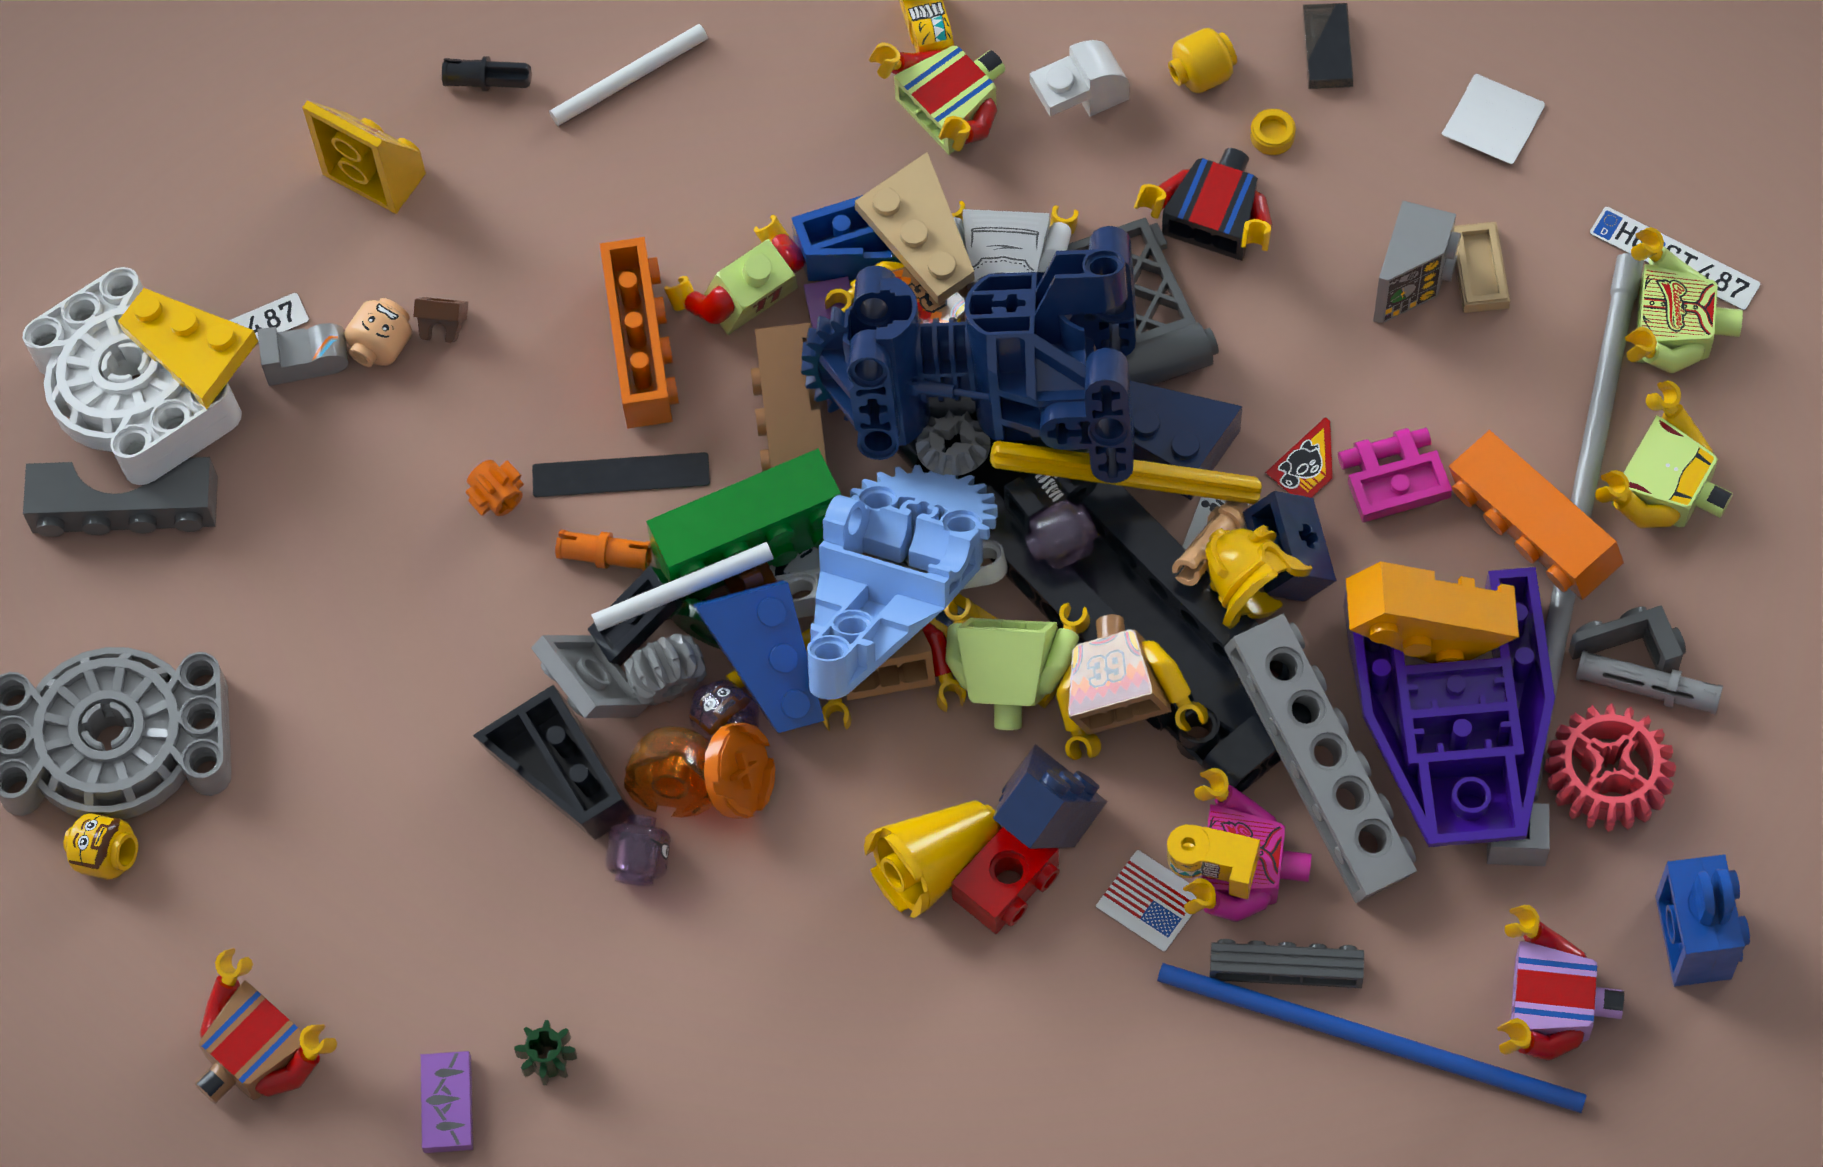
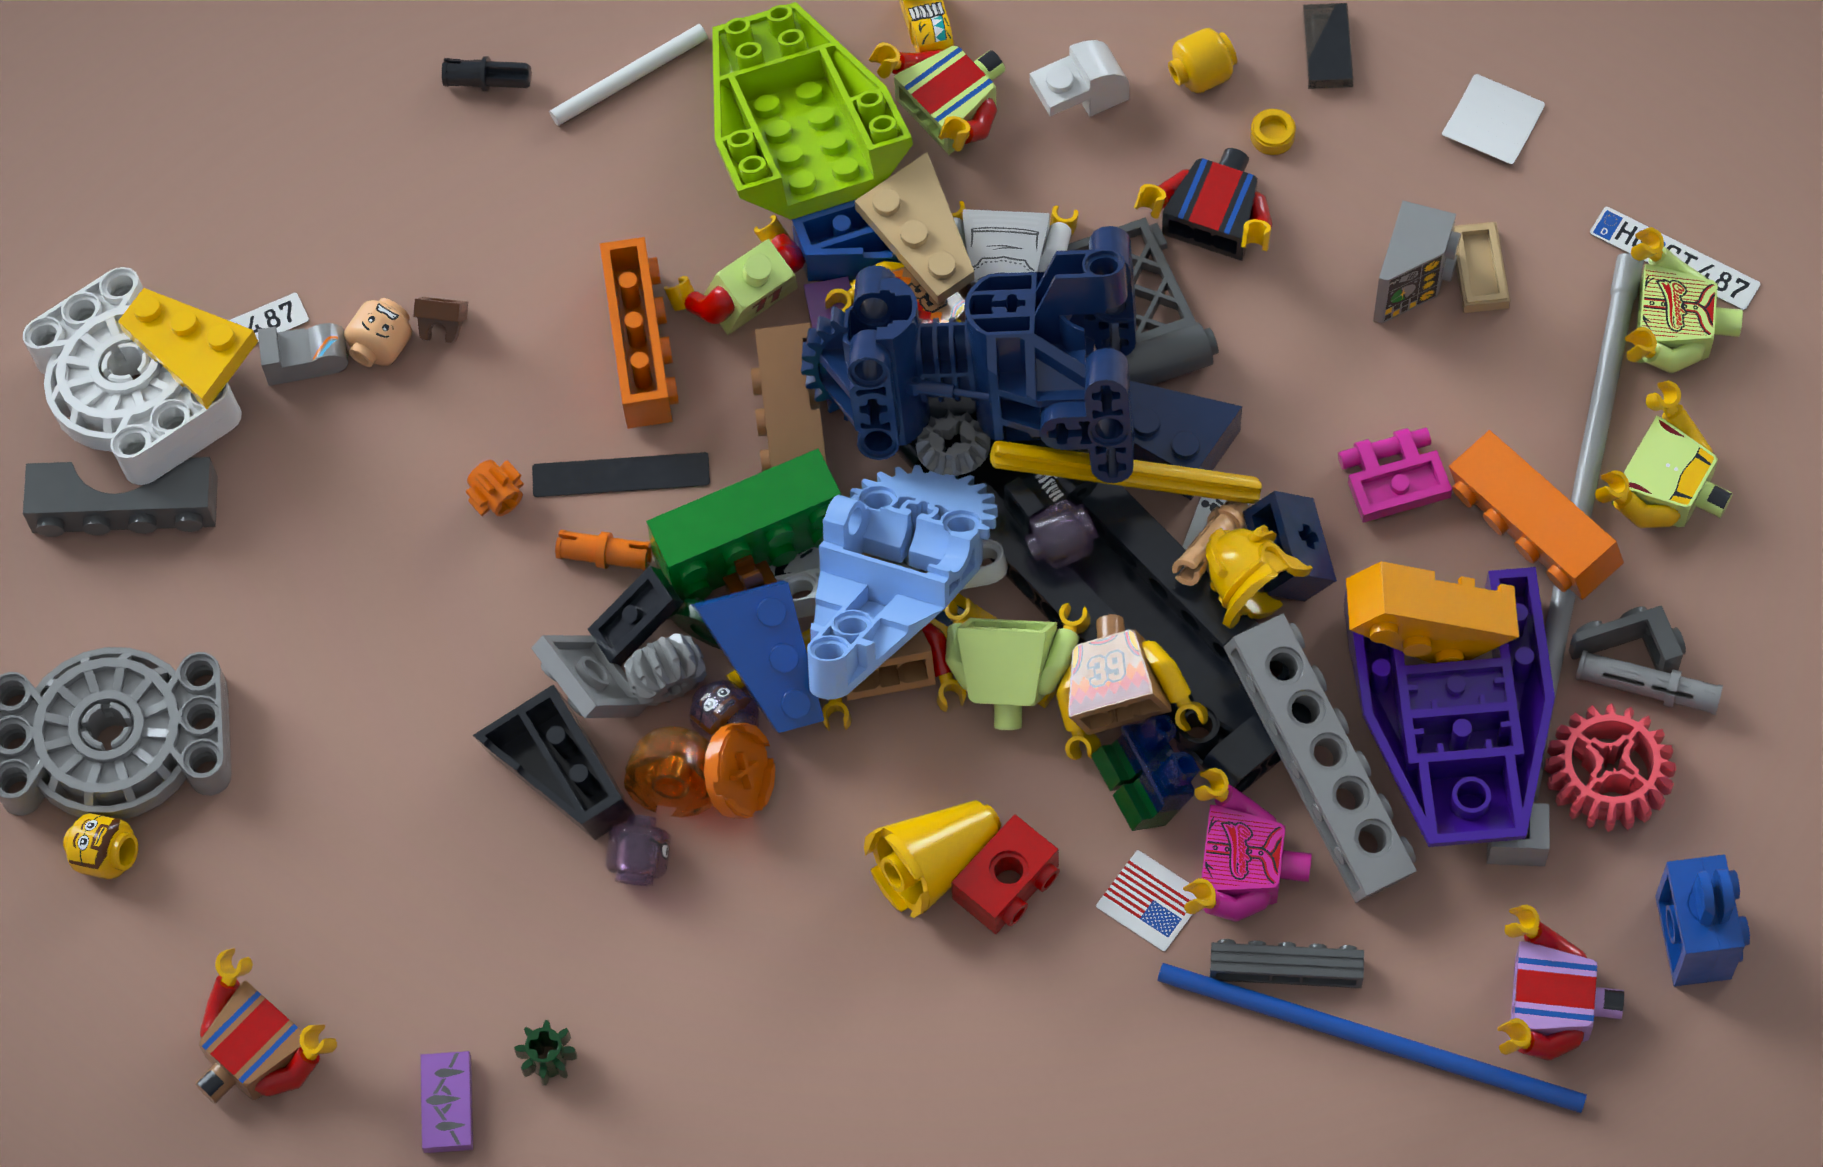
yellow slope [302,100,426,214] -> none
white bar [591,542,774,632] -> none
dark blue wedge [993,744,1108,849] -> none
yellow leg [1167,824,1260,900] -> none
sticker [1265,417,1332,498] -> none
none -> lime wedge [712,2,913,220]
none -> clear blue hips [1091,714,1200,831]

